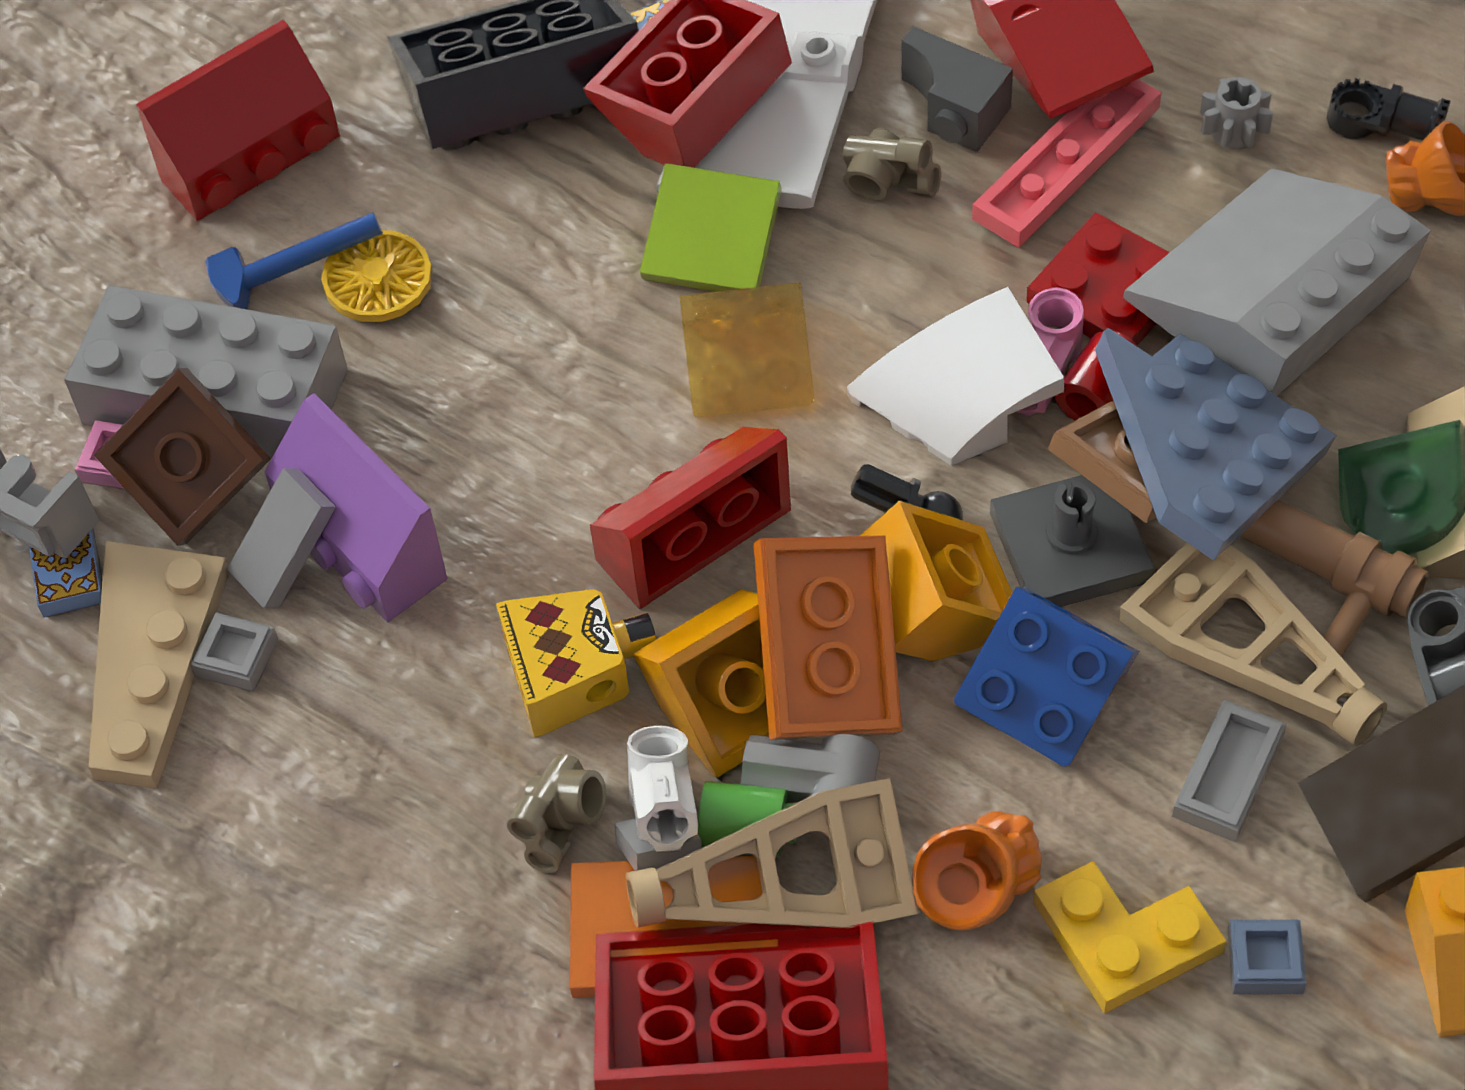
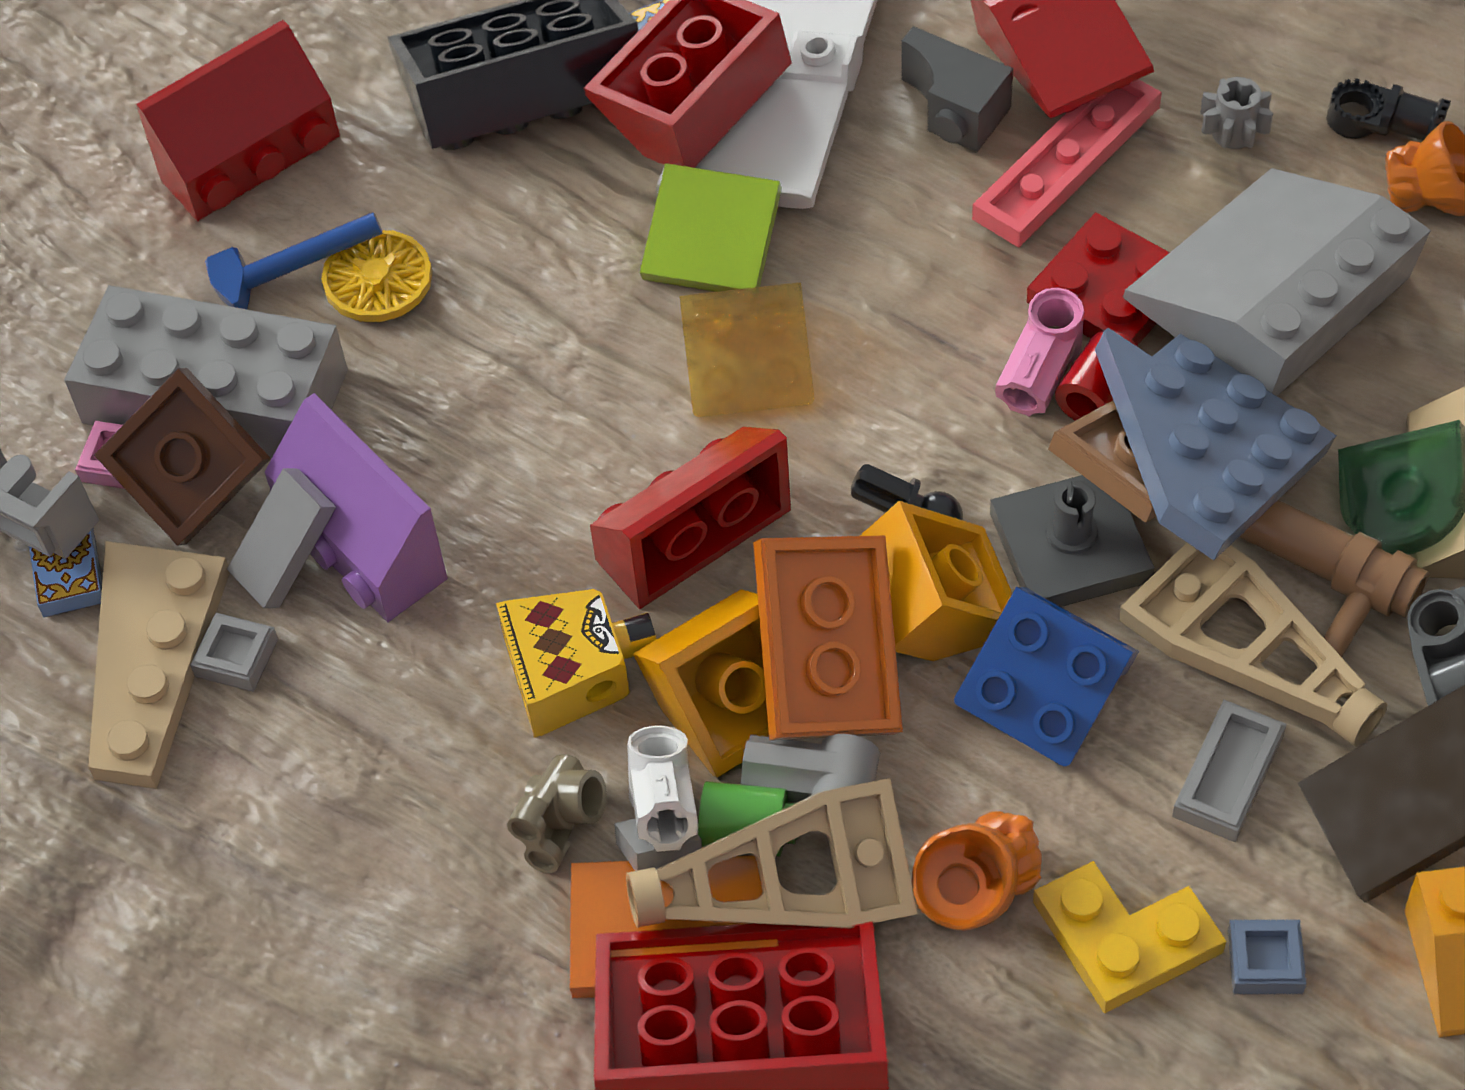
dark tan plate [842,129,942,200] -> none
white slope [847,287,1064,466] -> none

